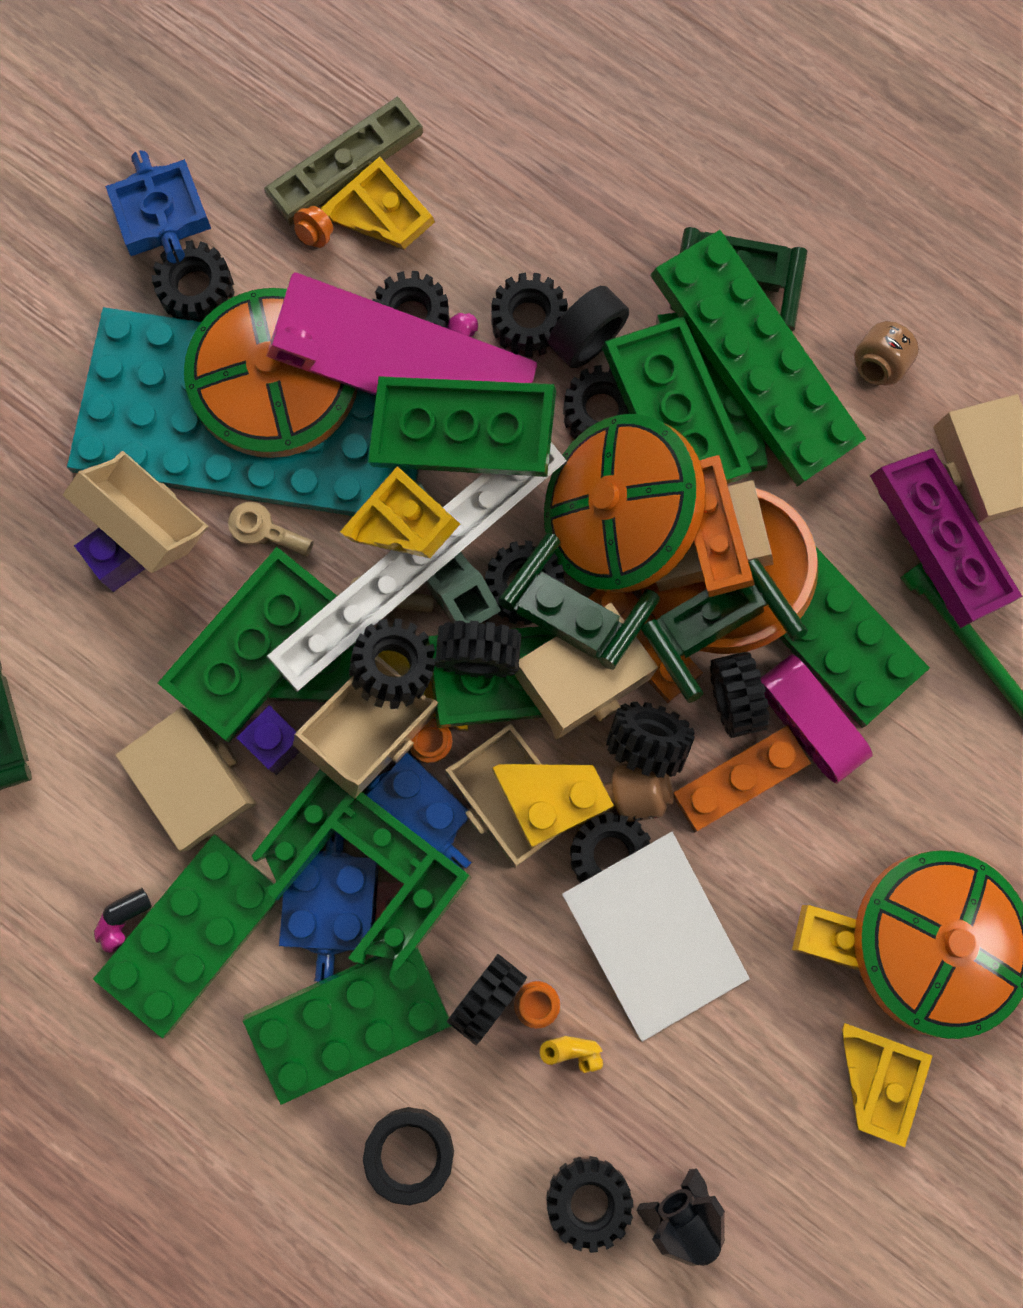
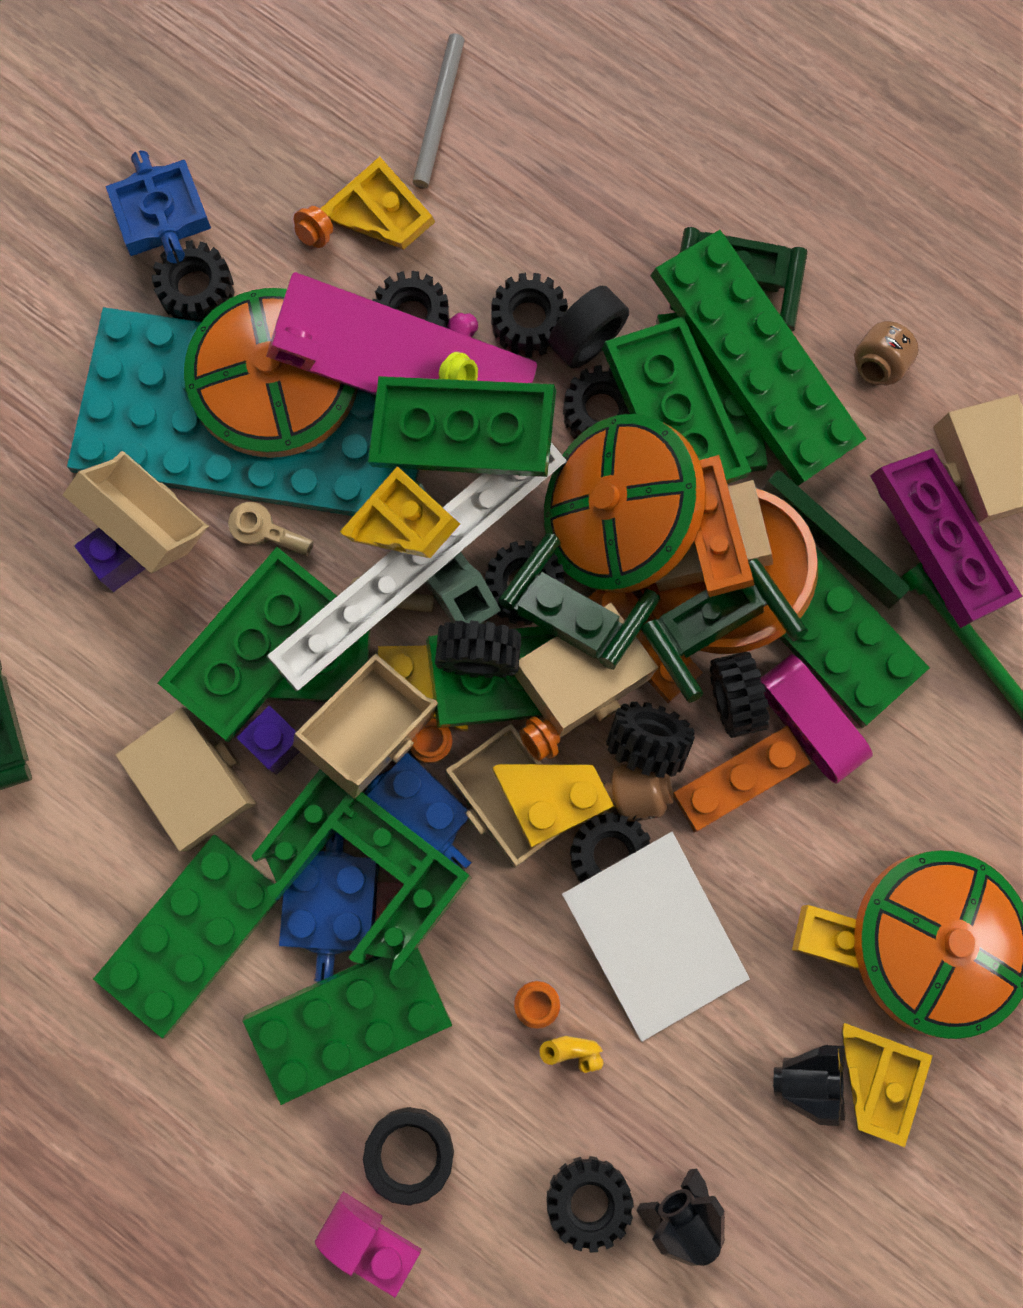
arm [94,888,152,953] -> none
olive plate [264,96,423,225] -> none
black tyre [349,619,436,709] -> none
black tyre [446,954,527,1045] -> none
none -> dark pink brick [315,1191,421,1298]
none -> light grey bar [412,34,465,188]
none -> neon yellow plate [439,352,478,381]
none -> orange plate [519,716,560,761]
none -> dark green tile [762,470,910,609]
none -> black brick [773,1045,846,1126]

